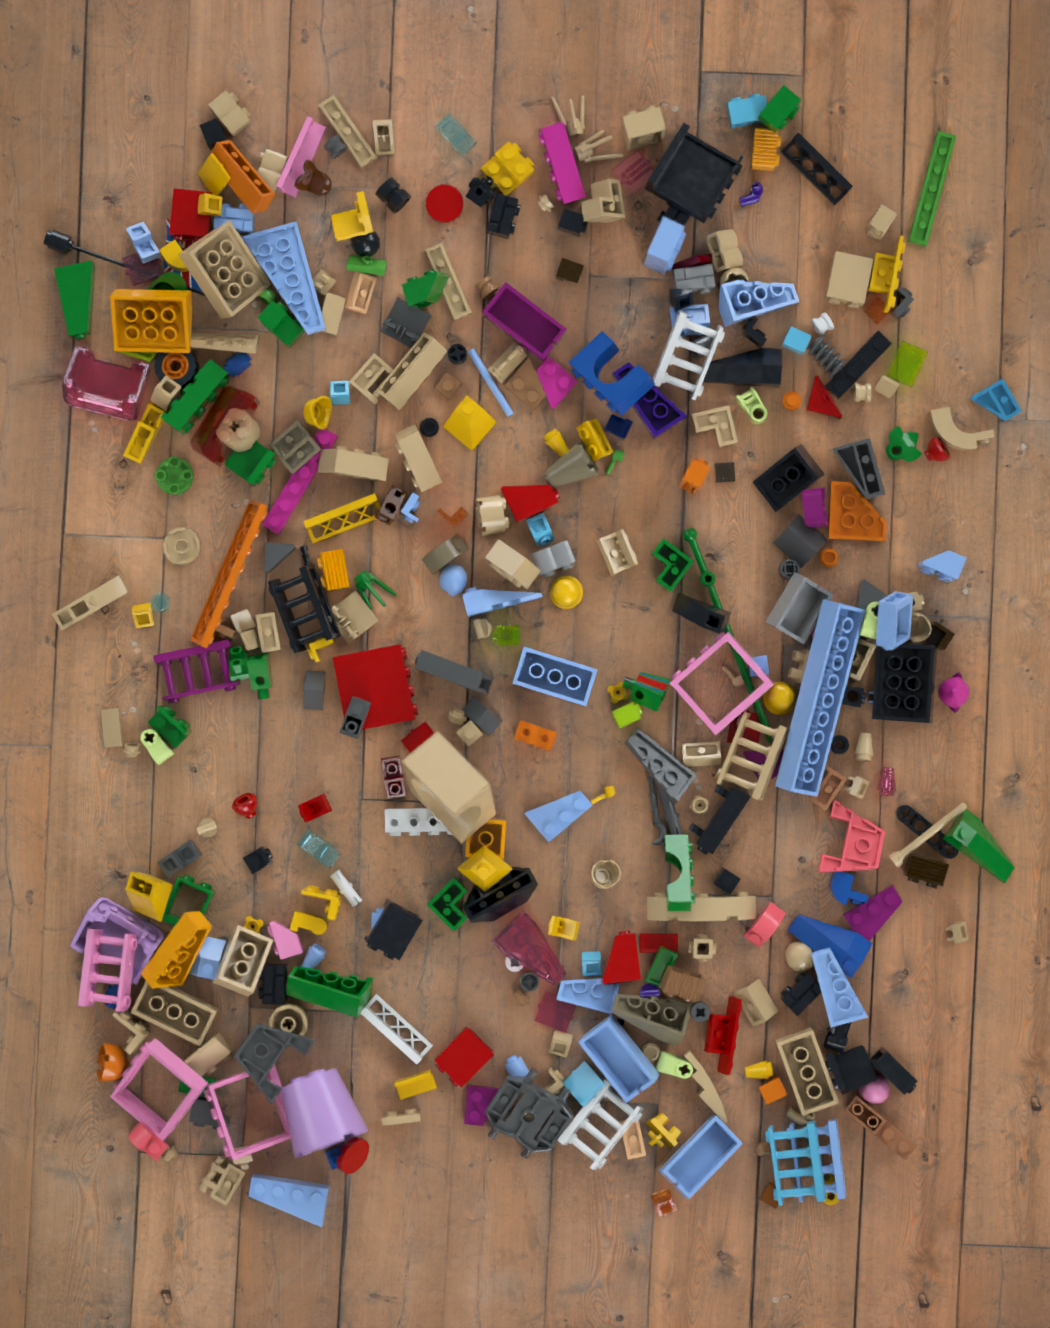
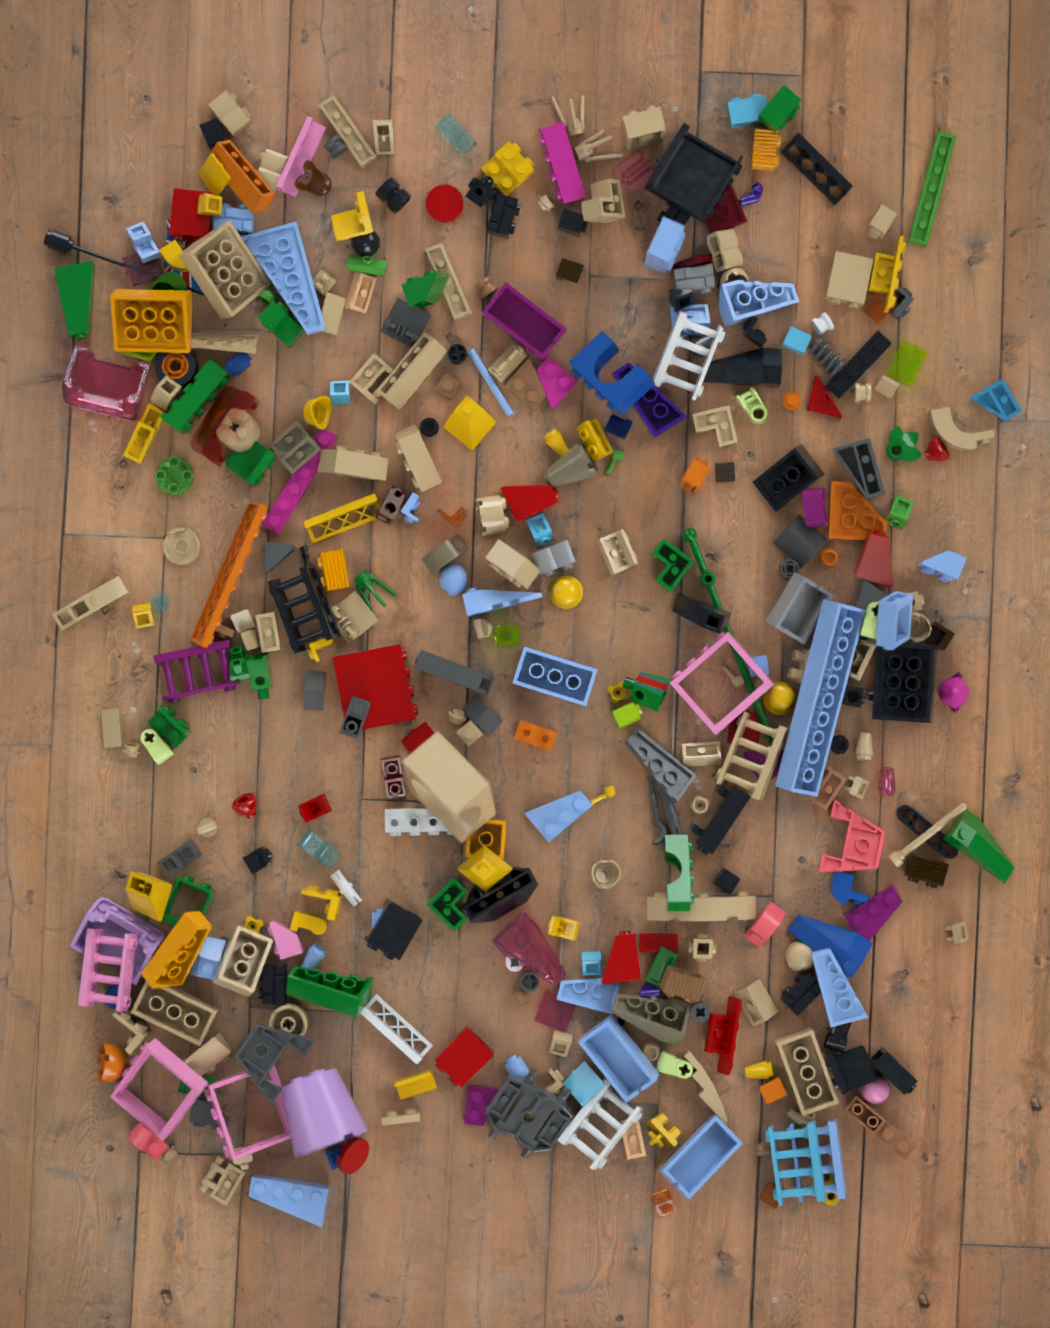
none -> dark red tile [705,186,747,234]
none -> red slope [854,528,893,588]
none -> bright green bracket [886,495,914,529]

